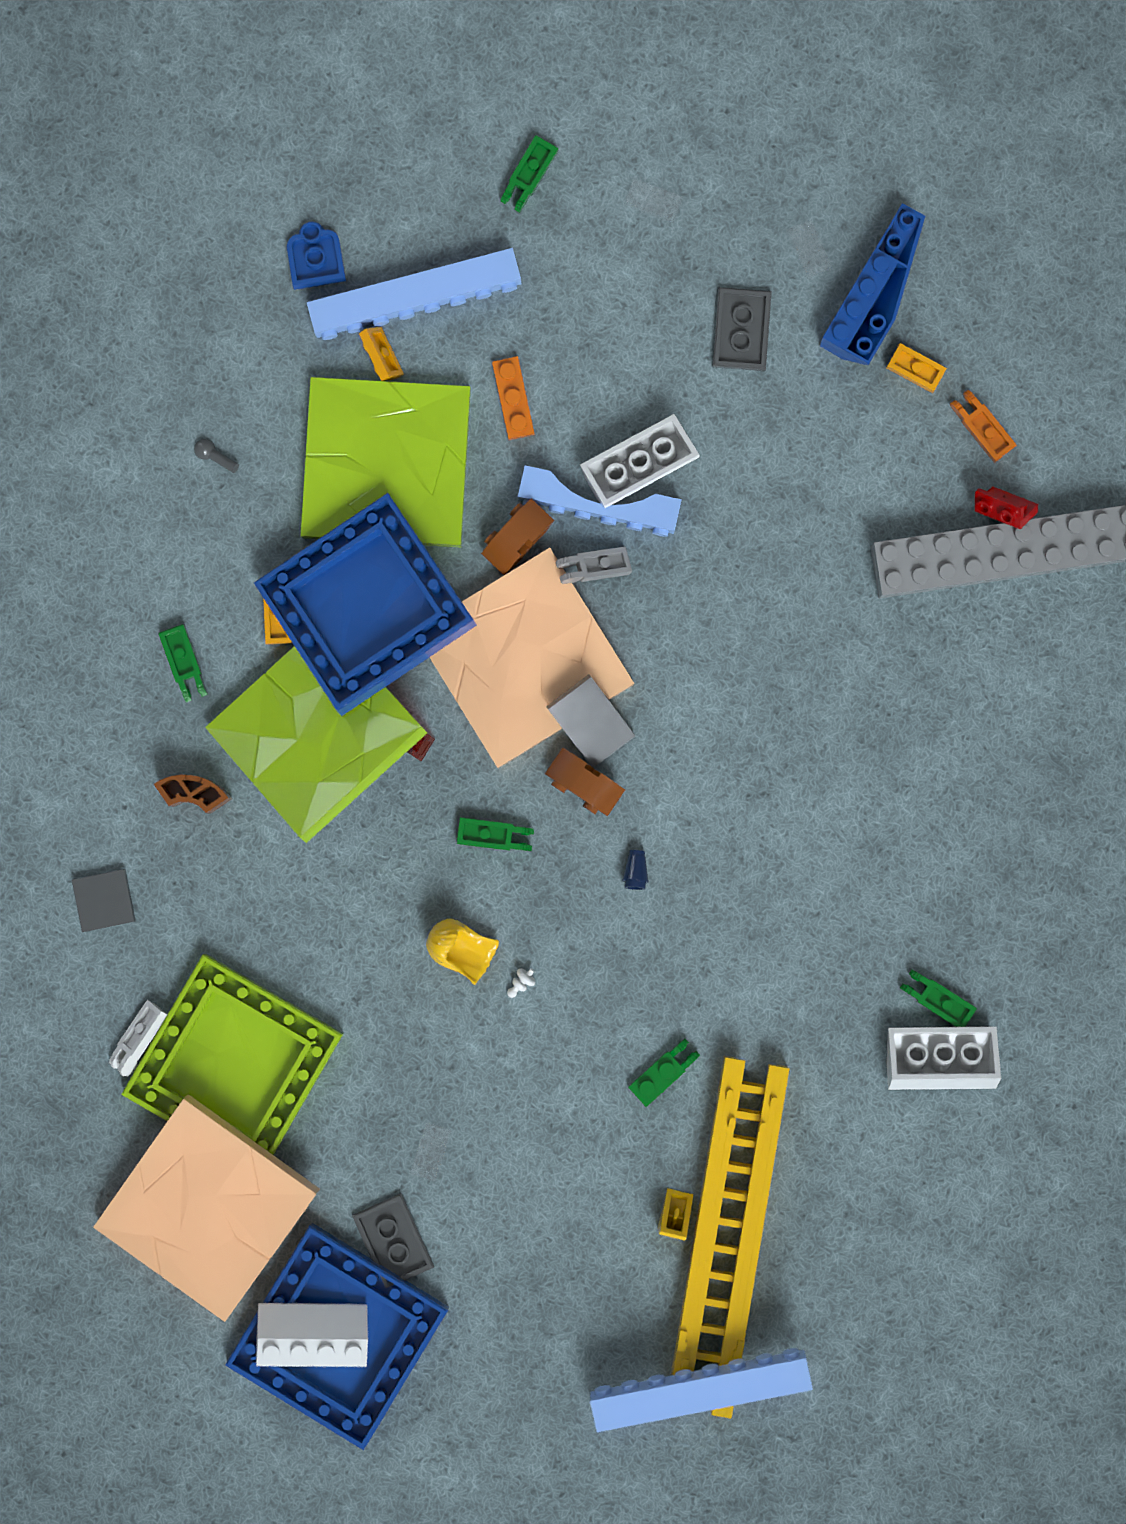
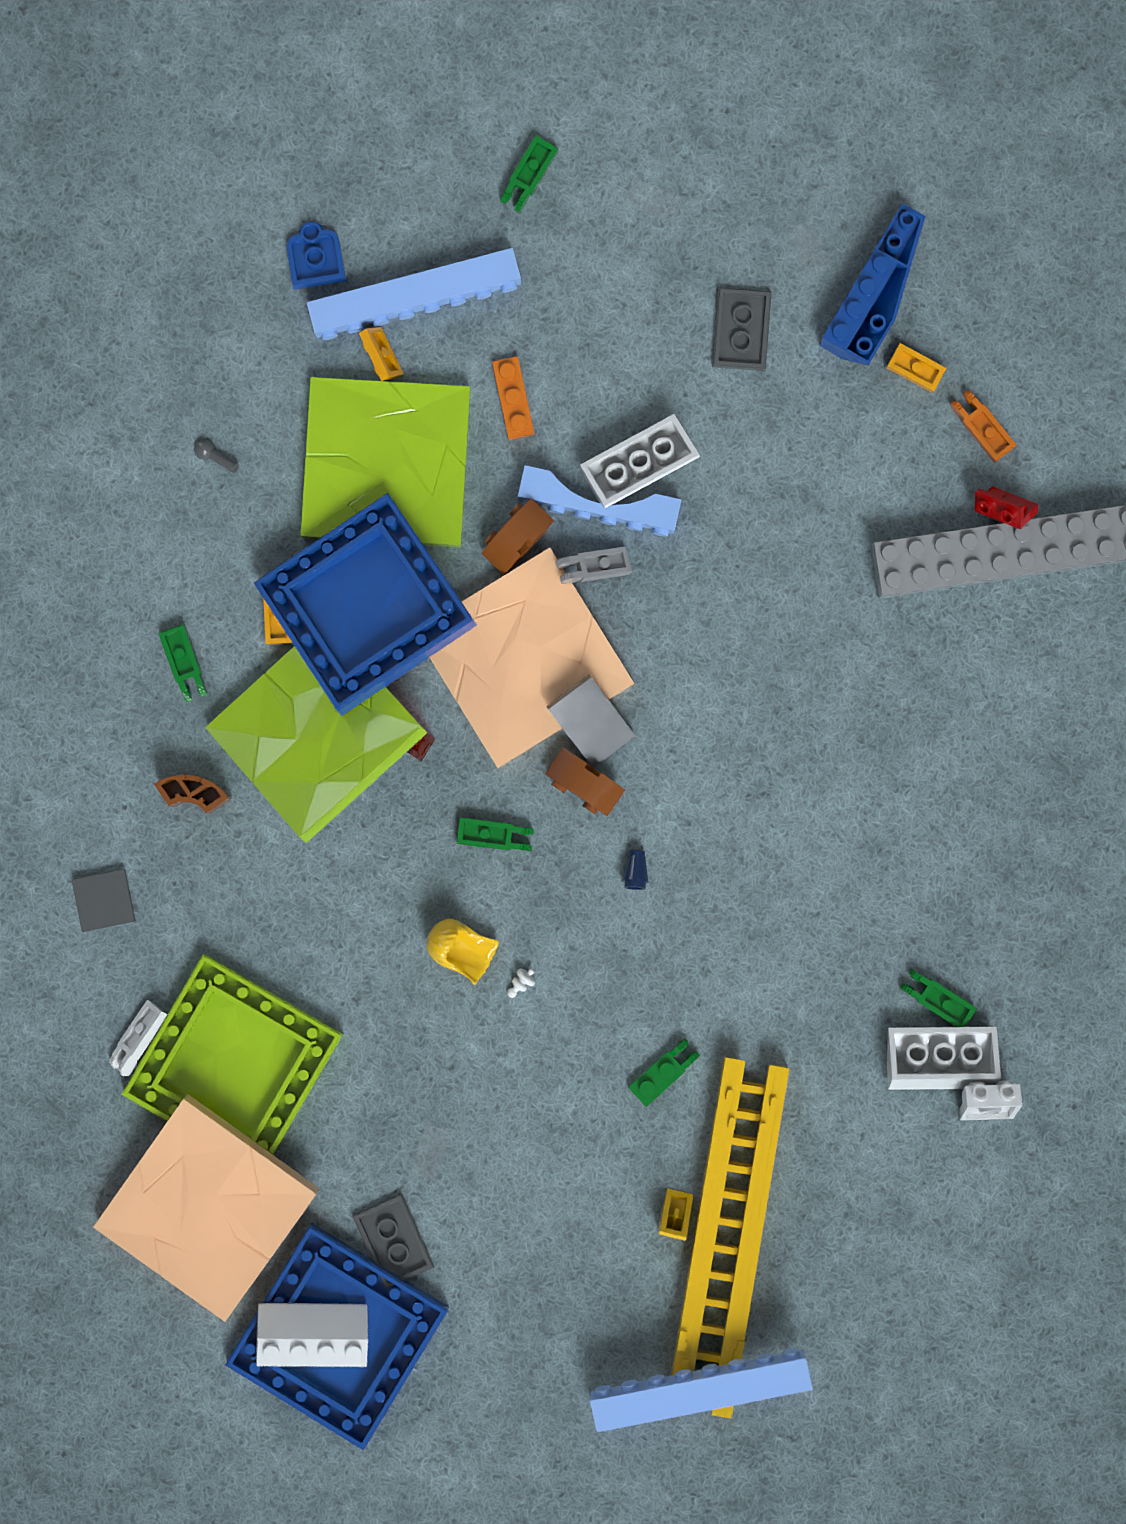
none -> white plate [959,1081,1022,1120]

